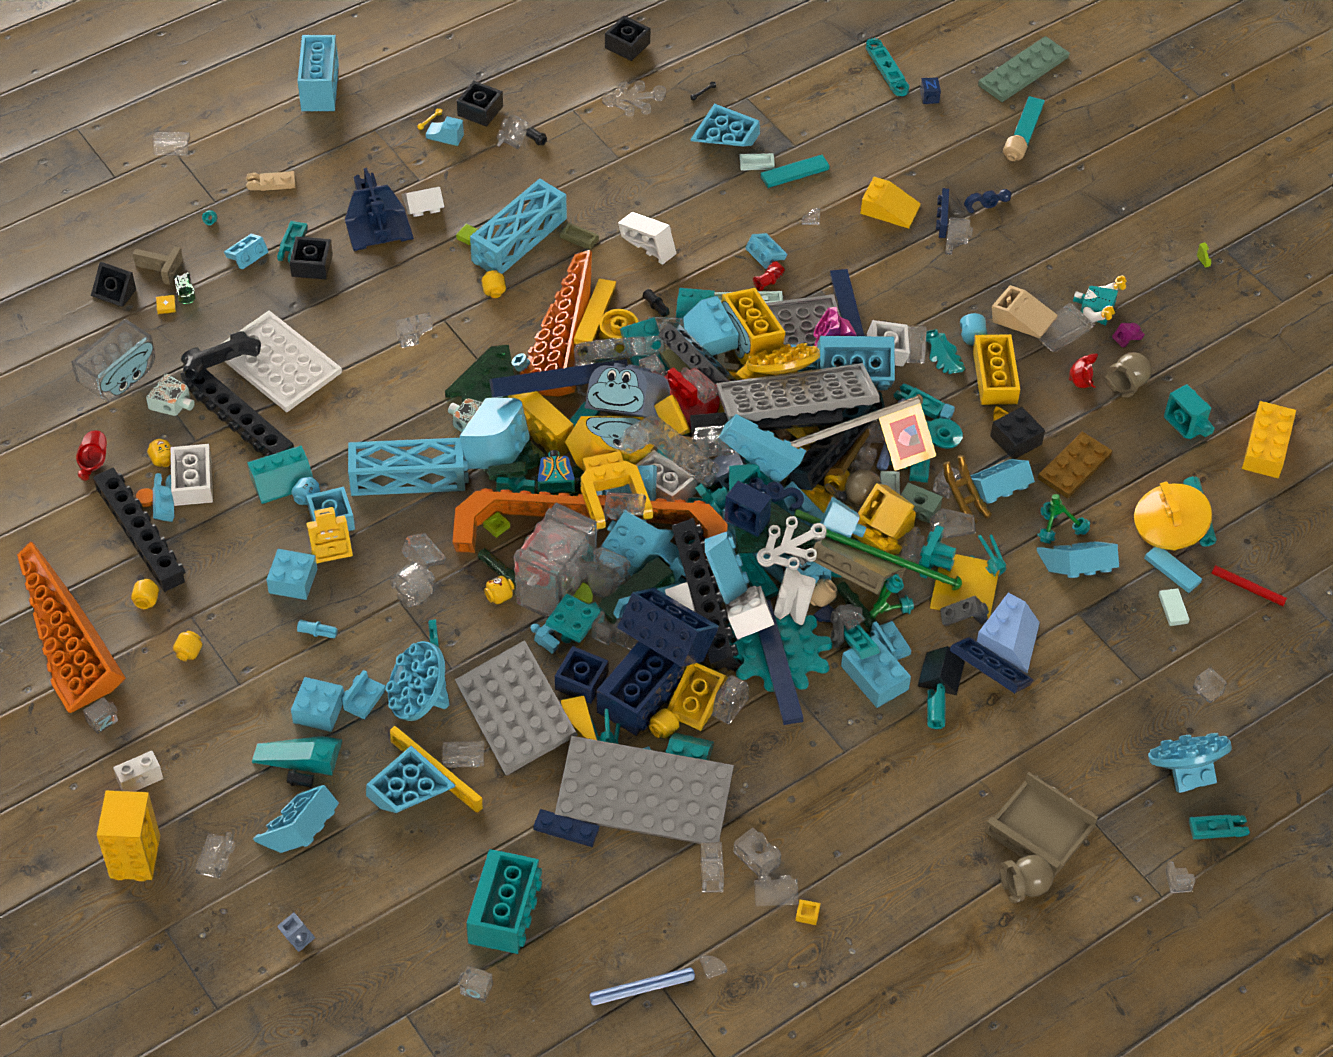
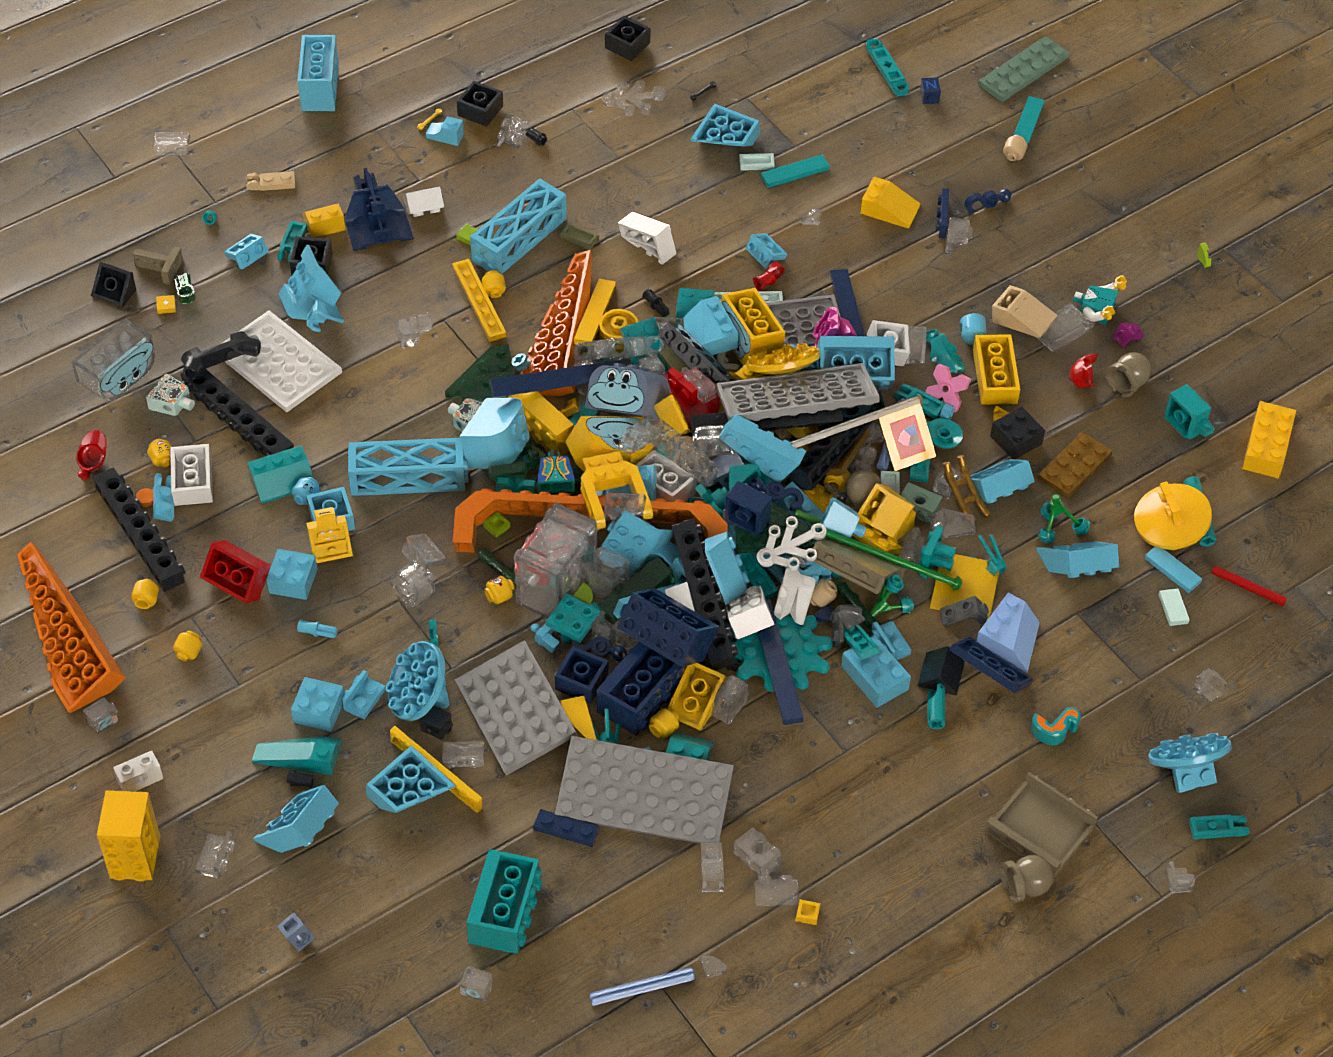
none -> red brick [200,540,271,604]
none -> medium azure piece [278,245,344,332]
none -> yellow slope [302,203,345,238]
none -> black brick [420,706,453,740]
none -> yellow plate [452,259,507,342]
none -> yellow tile [560,398,579,418]
none -> dark blue piece [571,636,627,662]
none -> bright pink plant [925,364,971,412]
none -> teal animal [1030,707,1081,745]

